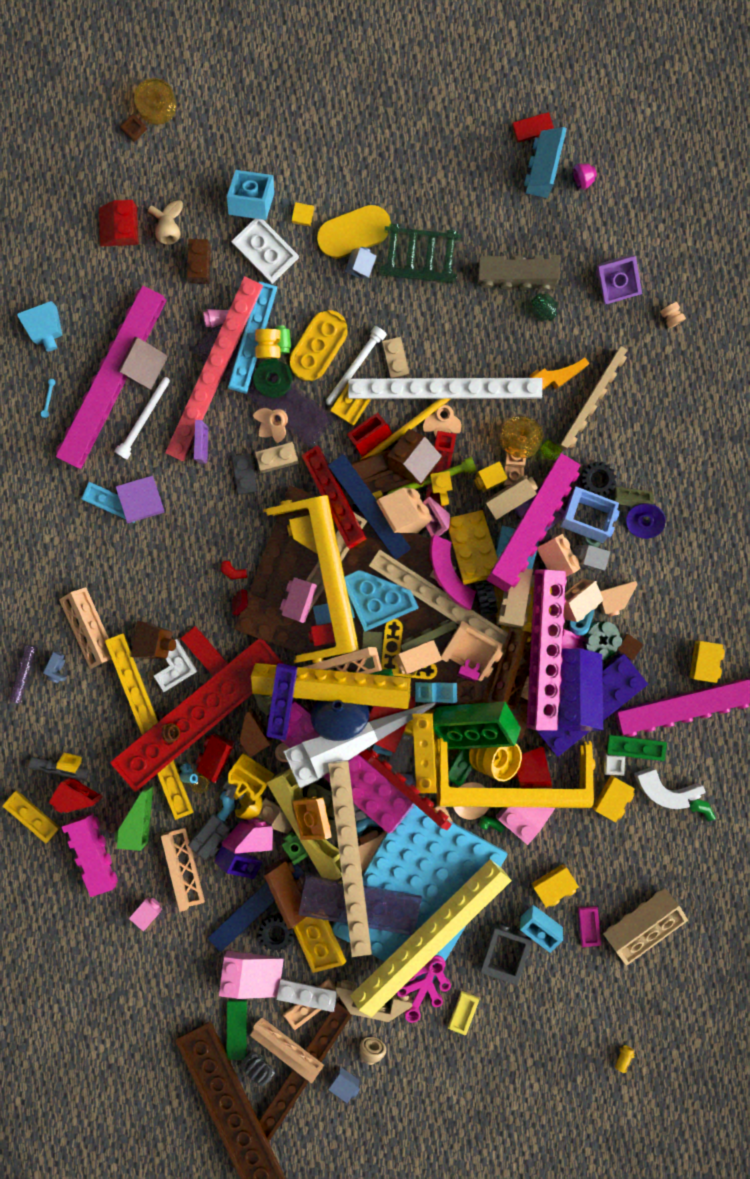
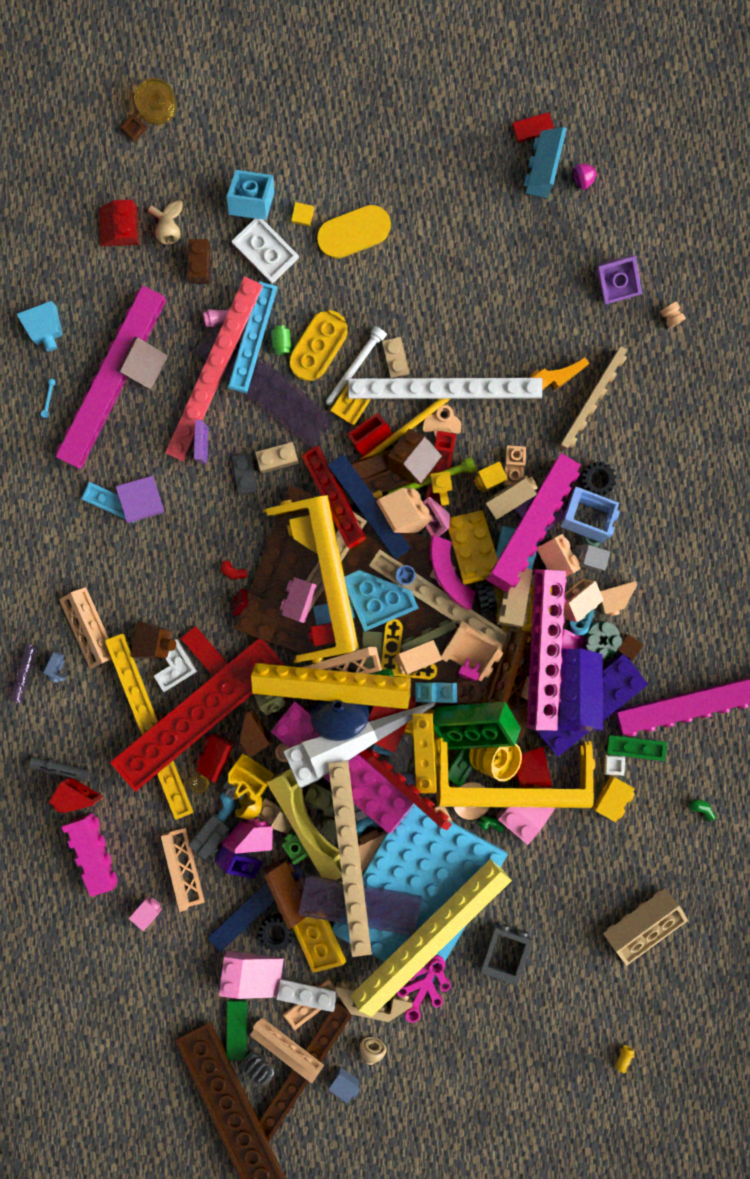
yellow plate [3,791,60,843] -> none
yellow tile [56,753,82,773] -> none
white piece [114,377,170,459] -> none
bright green slope [115,785,153,851] -> none
reddish brown plate [162,723,180,743] -> none
medium azure arm [180,763,198,783] -> none
dark green plate [253,358,292,398] -> none
light nougat plate [253,408,288,443] -> none
yellow wheel [255,329,280,359] -> none
dark purple plate [267,663,298,741] -> none
light orange plate [292,796,332,840] -> none
brick [345,247,376,279] -> none
clear green fence [380,224,462,284] -> none
light yellow tile [448,991,479,1035] -> none
dark tan wedge [477,255,560,291] -> none
clear yellow wheel [500,416,544,458] -> none
medium azure brick [520,905,563,953] -> none
clear green head [530,293,558,322] -> none
yellow brick [531,863,579,908] -> none
clear neon green slope [540,439,563,460] -> none
dark pink tile [578,906,601,947] -> none
olive plate [613,487,654,507] -> none
dark purple dish [626,503,666,539] -> none
white arch [634,767,706,809] -> none
yellow brick [689,640,725,683] -> none
none -> medium blue wheel [396,565,416,585]

